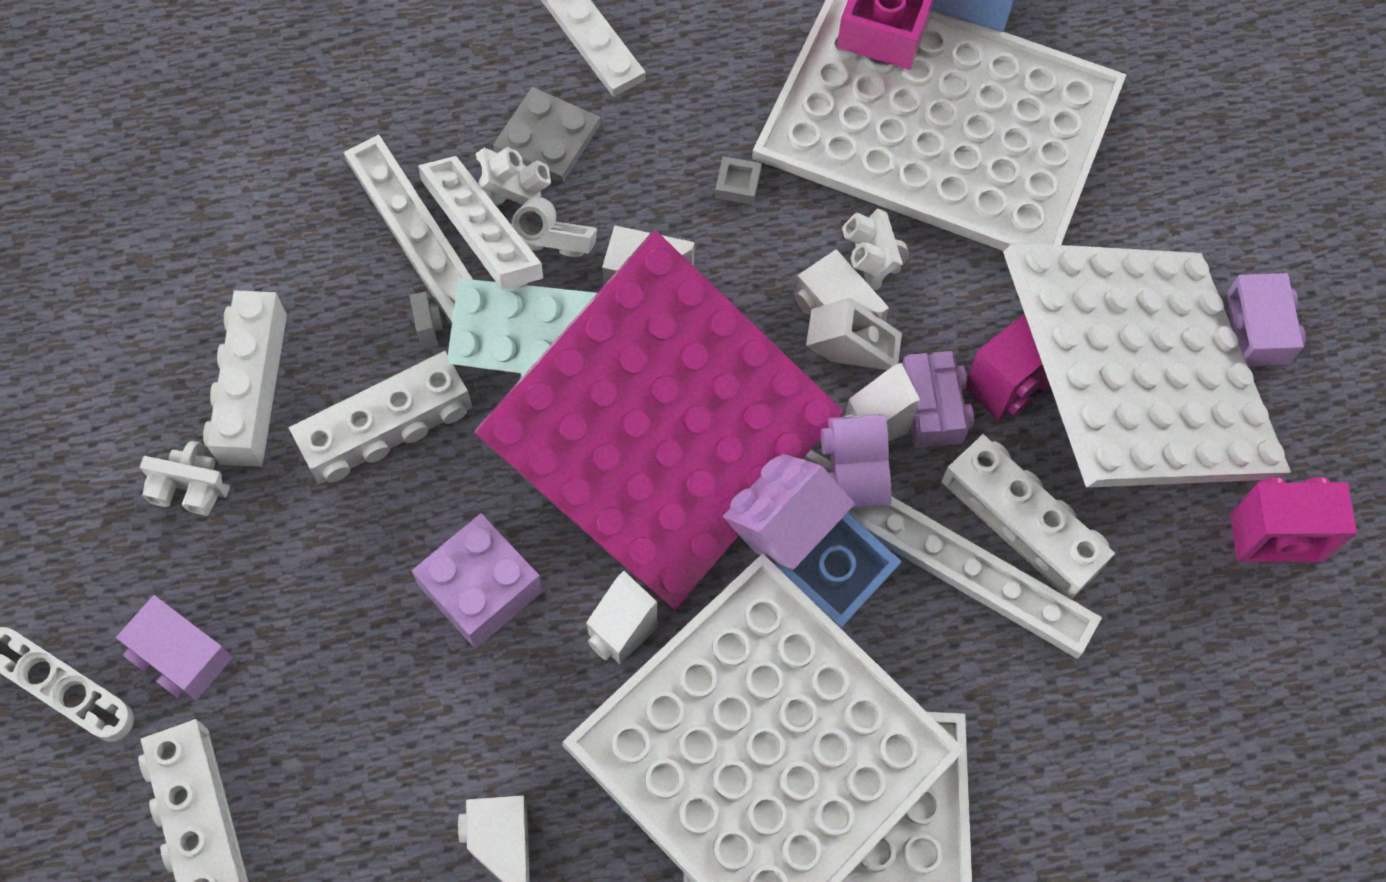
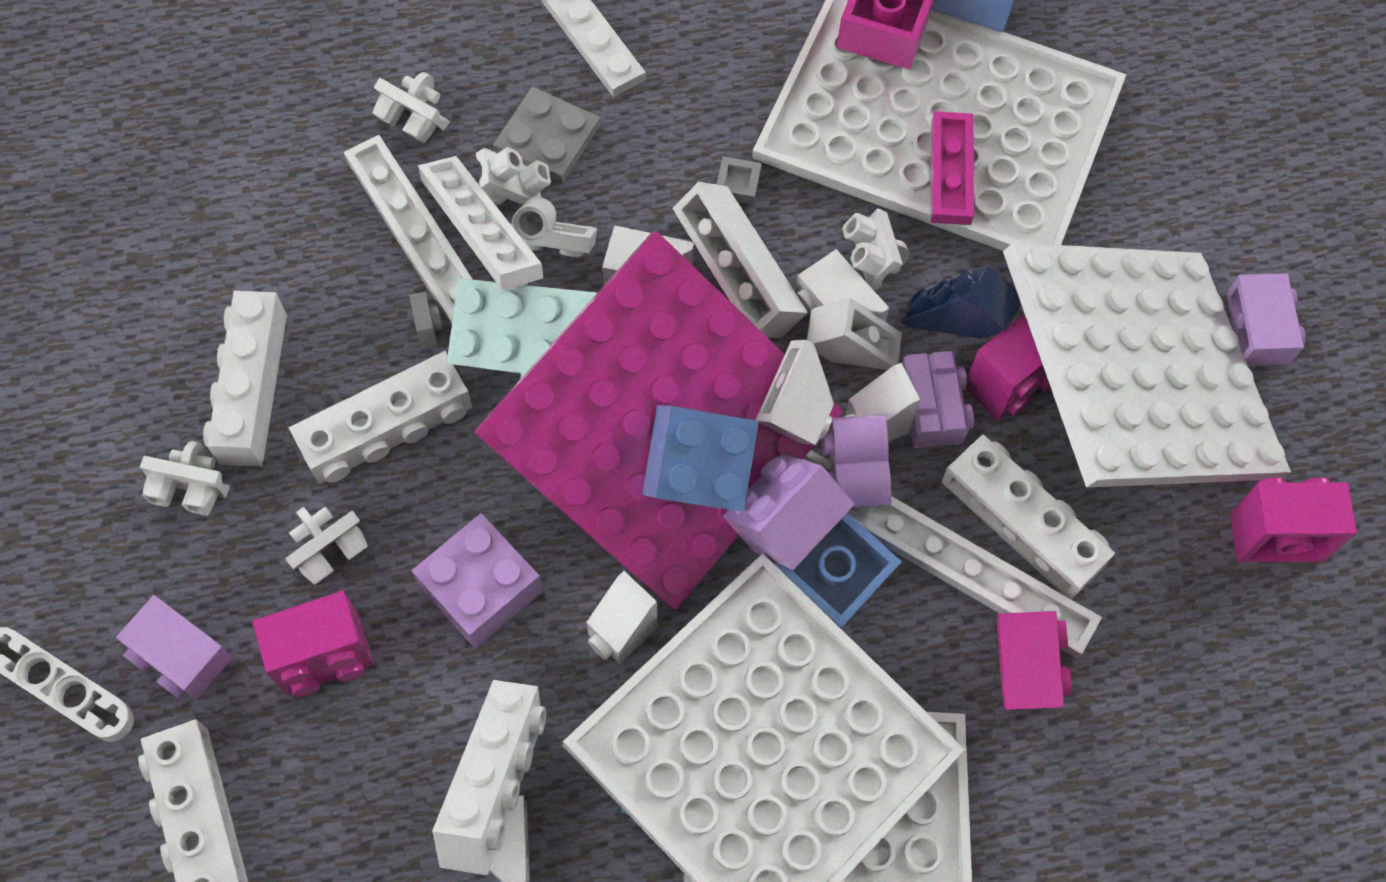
none -> dark pink brick [252,590,374,697]
none -> white hips [285,507,368,585]
none -> white hips [372,72,450,143]
none -> white brick [432,680,546,875]
none -> medium blue brick [642,405,759,512]
none -> white brick [672,182,808,338]
none -> white slope [755,340,834,445]
none -> dark blue slope [901,265,1022,339]
none -> dark pink plate [930,111,974,225]
none -> dark pink brick [996,611,1072,710]

